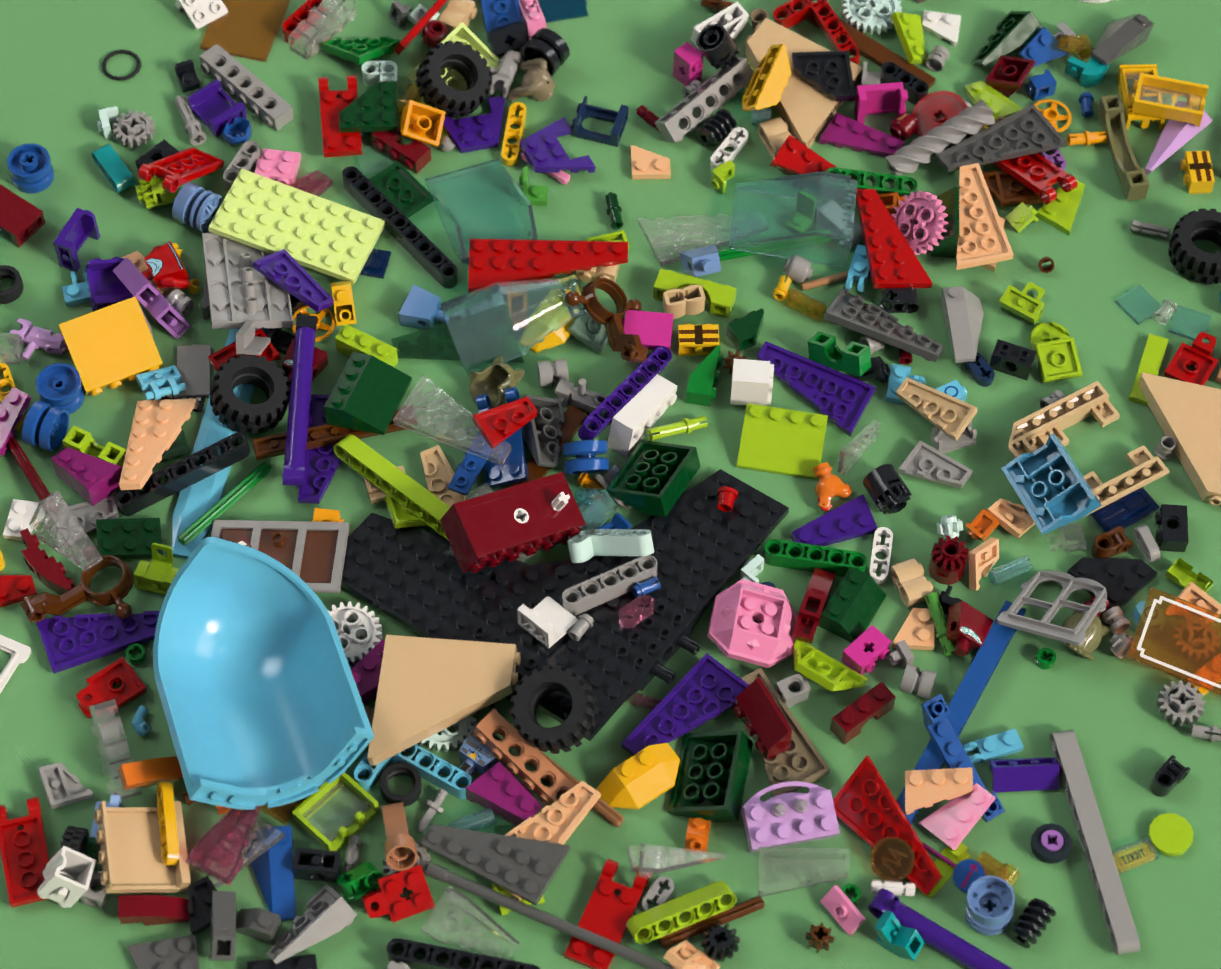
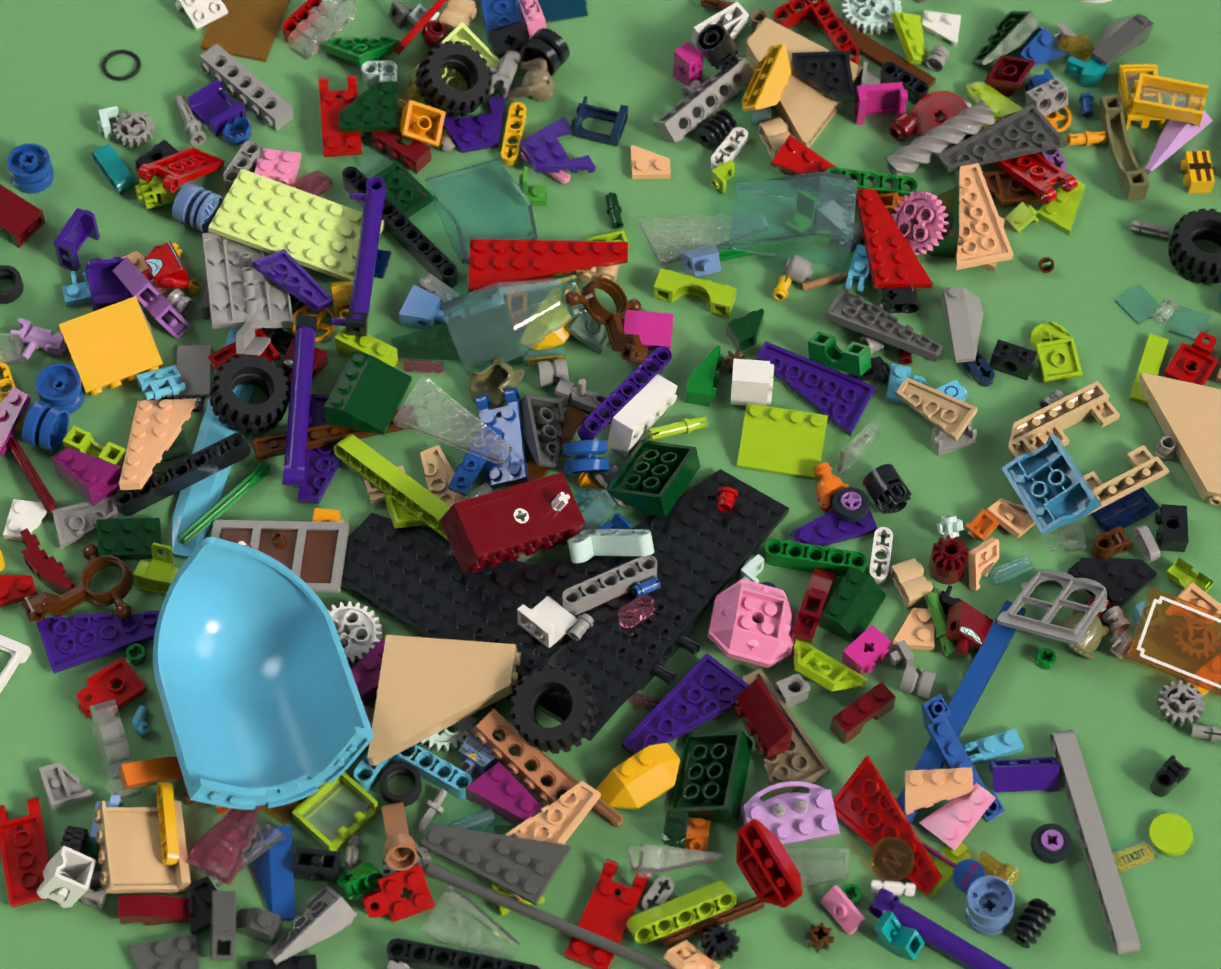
clear wedge [29,491,104,571] -> none
black bracket [174,60,201,93] -> none
red wing [472,396,537,449] -> none
dark red axle [637,105,660,131] -> none
tan brick [663,285,705,319] -> none
yellow brick [678,324,719,356] -> none
clear yellow hinge [784,288,827,321] -> none
magenta wing [819,113,905,157] -> none
light grey wing [898,440,973,489] -> none
lime piece [999,282,1045,325] -> none
none -> dark purple piece [331,177,386,336]
none -> clear pink axle [404,360,444,373]
none -> light grey hinge [418,273,460,311]
none -> clear light blue tile [524,347,565,367]
none -> clear green gear [662,809,689,847]
none -> red wedge [736,818,803,908]
none -> black wheel [832,487,870,523]
none -> light grey brick [1026,78,1068,116]

